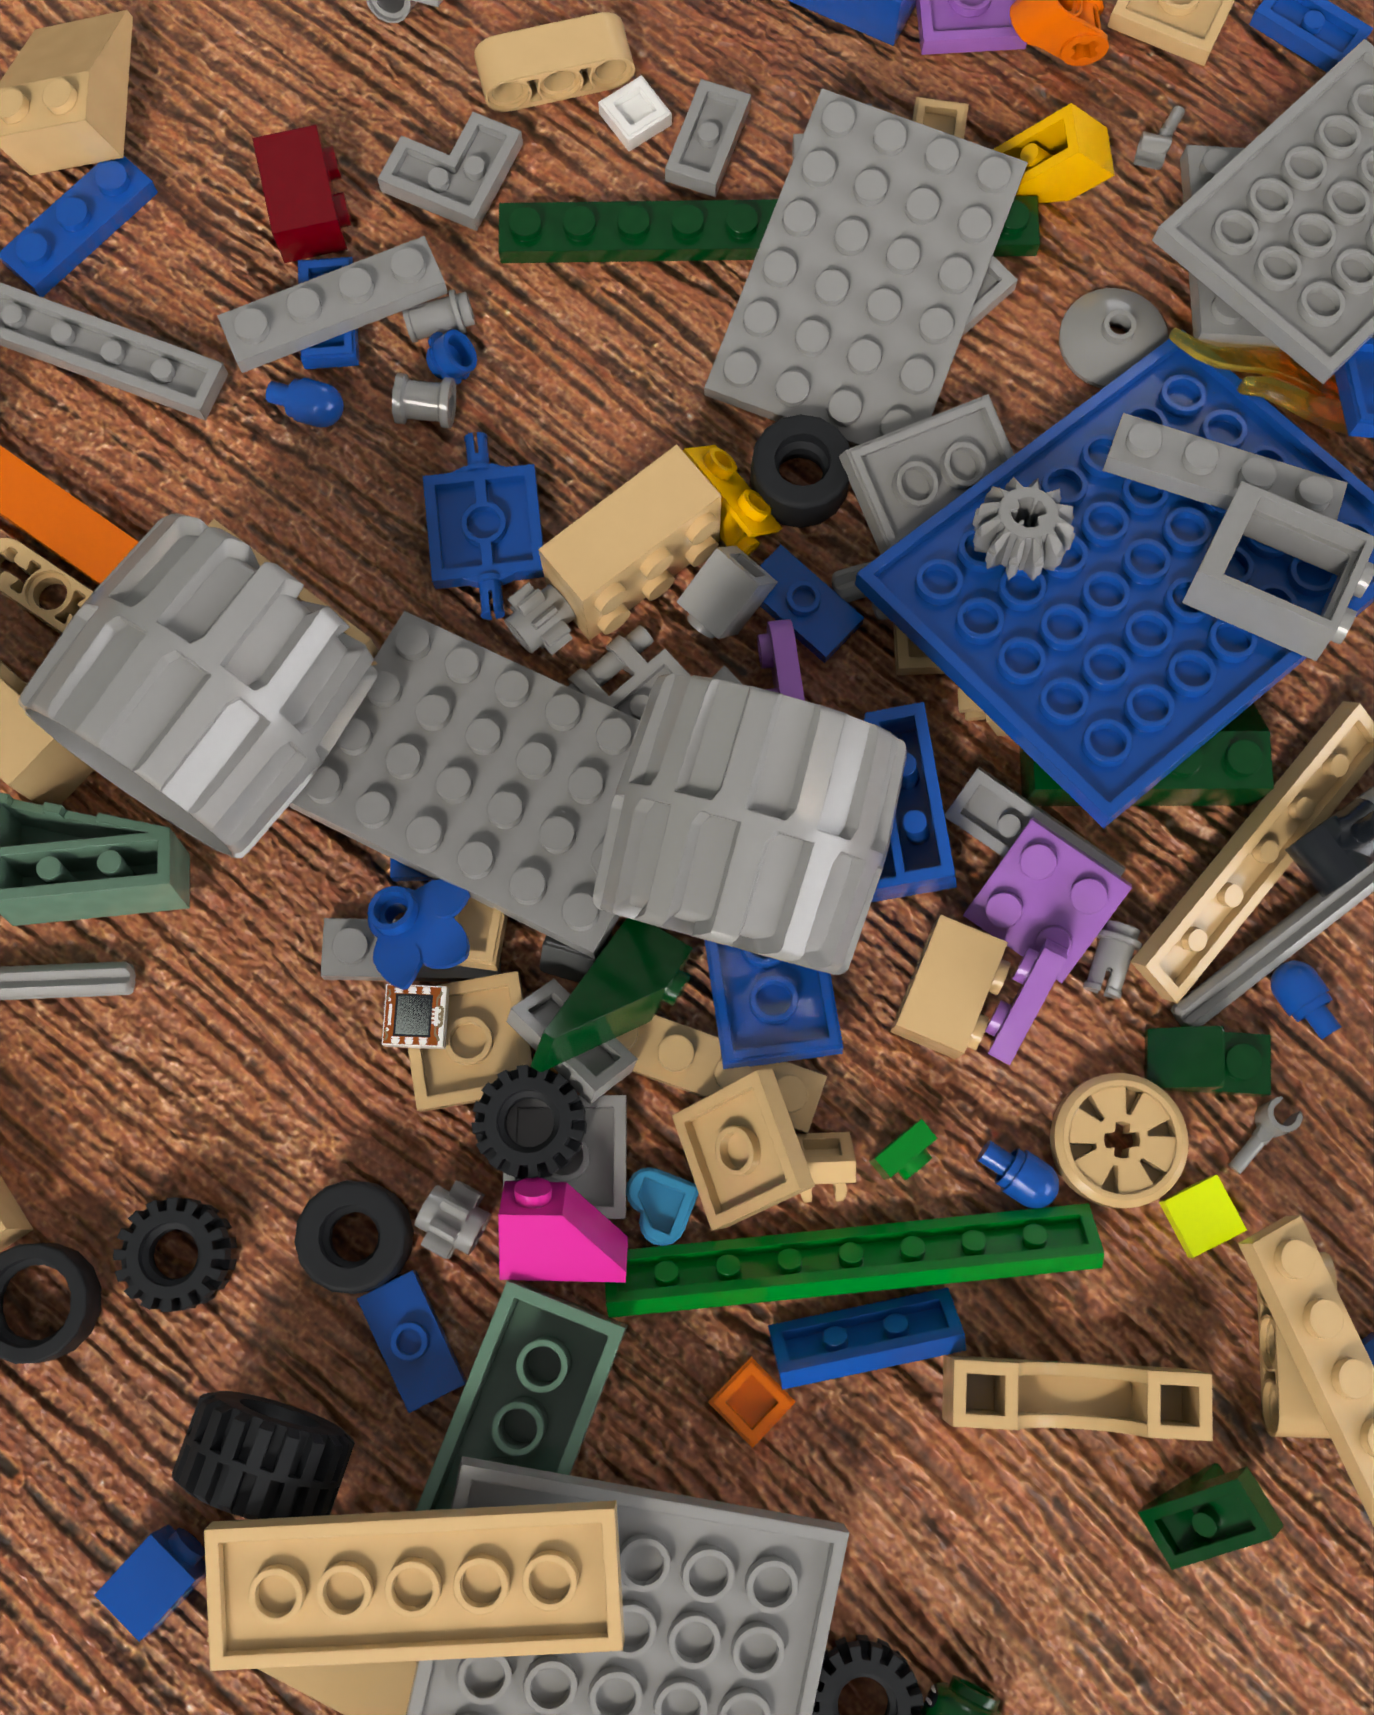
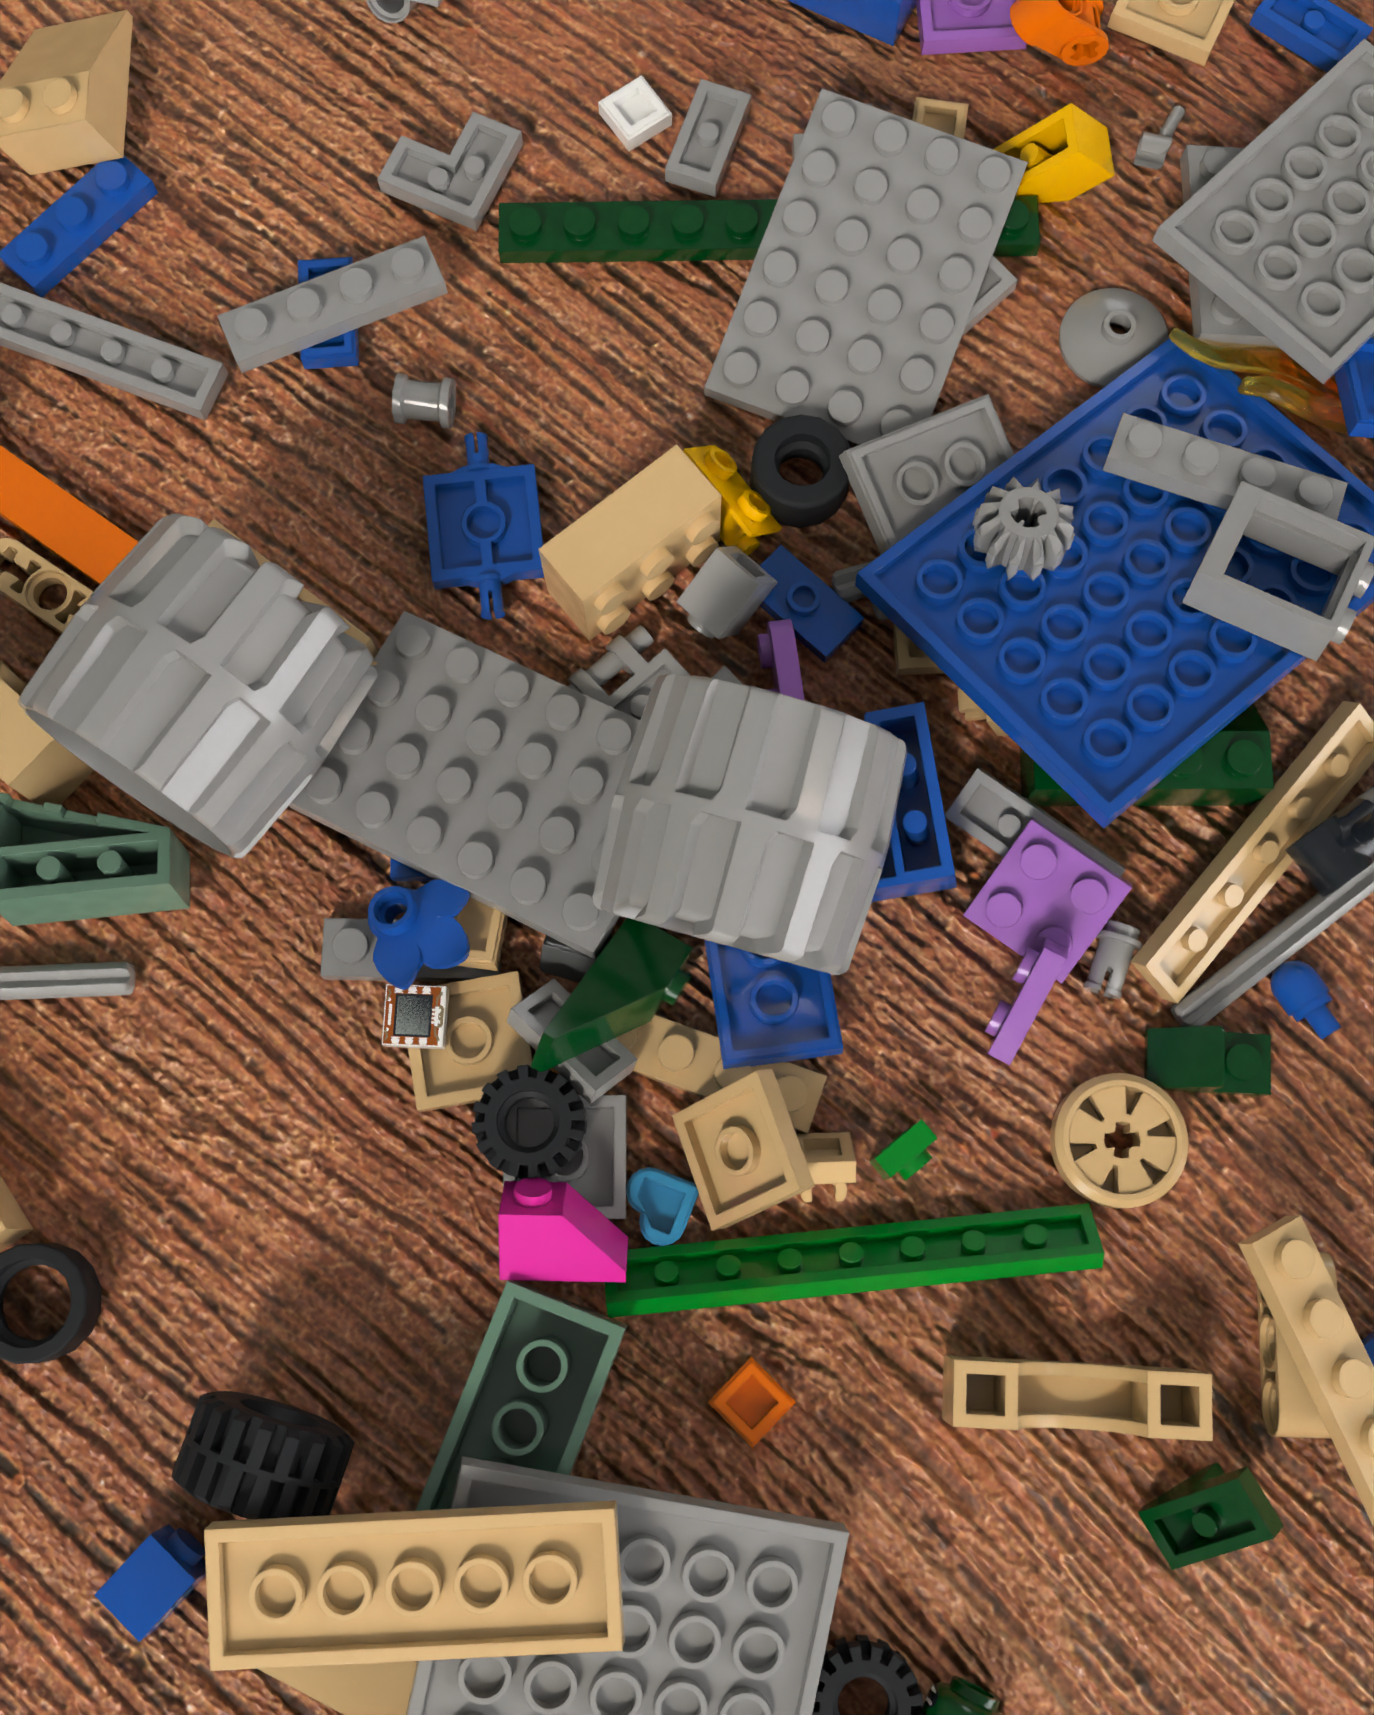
black tyre [113,1198,237,1312] -> none
dark red brick [252,125,352,263] -> none
blue cylinder [266,378,344,428] -> none
black tyre [294,1180,414,1294] -> none
blue plate [357,1270,467,1413] -> none
light grey pin [402,289,475,343] -> none
light grey gear [414,1180,491,1259] -> none
blue plate [426,330,477,385] -> none
tan beam [474,12,635,112] -> none
light grey gear [504,582,576,655] -> none
blue plate [768,1287,966,1390] -> none
tan brick [890,915,1011,1060] -> none
blue cylinder [977,1140,1060,1209] -> none
neon yellow tile [1159,1175,1247,1258] -> none
light grey hand [1228,1096,1303,1174] -> none

